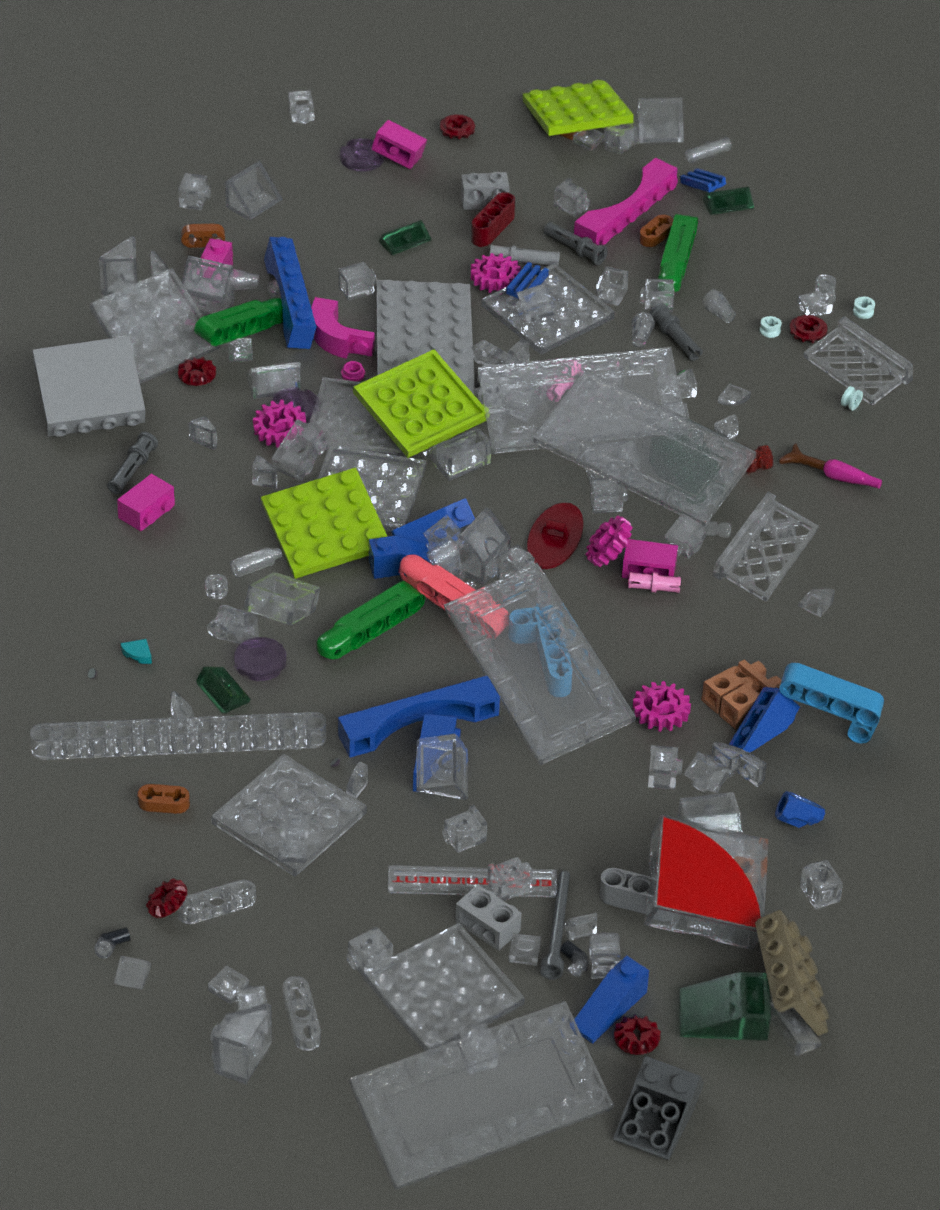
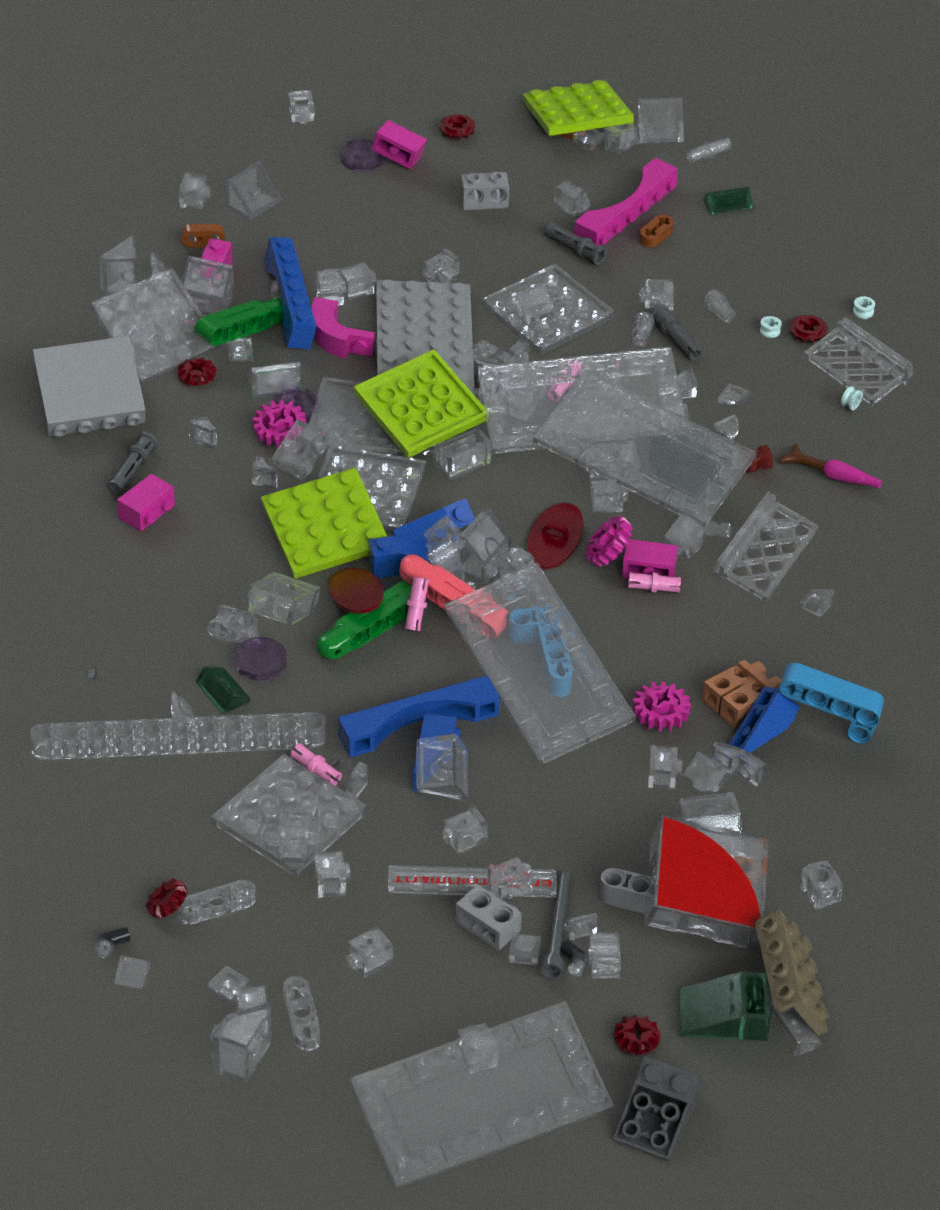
teal tile [121,639,152,664] -> none
dark orange beam [138,784,190,814] -> none
clear bush [205,574,228,599] -> none
clear cone [224,268,259,291] -> none
clear cylinder [230,547,282,578] -> none
dark pink plate [341,361,365,383] -> none
clear plate [364,923,525,1056] -> none
clear green slope [379,220,432,256] -> none
dark pink gear [470,253,521,294] -> none
dark red beam [471,192,515,247] -> none
light grey pin [490,245,560,267] -> none
blue tile [506,262,549,301] -> none
blue slope [570,956,649,1044] -> none
clear brick [596,266,628,306] -> none
green piece [657,214,698,292] -> none
blue tile [680,168,726,192] -> none
blue rock [775,791,825,828] -> none
clear bracket [797,281,836,316] -> none
clear bush [814,275,836,297] -> none
none -> bright pink pin [290,743,342,787]
none -> clear brick [314,851,350,898]
none -> clear brick [316,268,344,306]
none -> dark red shield [329,568,384,613]
none -> bright pink pin [404,577,430,631]
none -> clear brick [422,247,460,283]

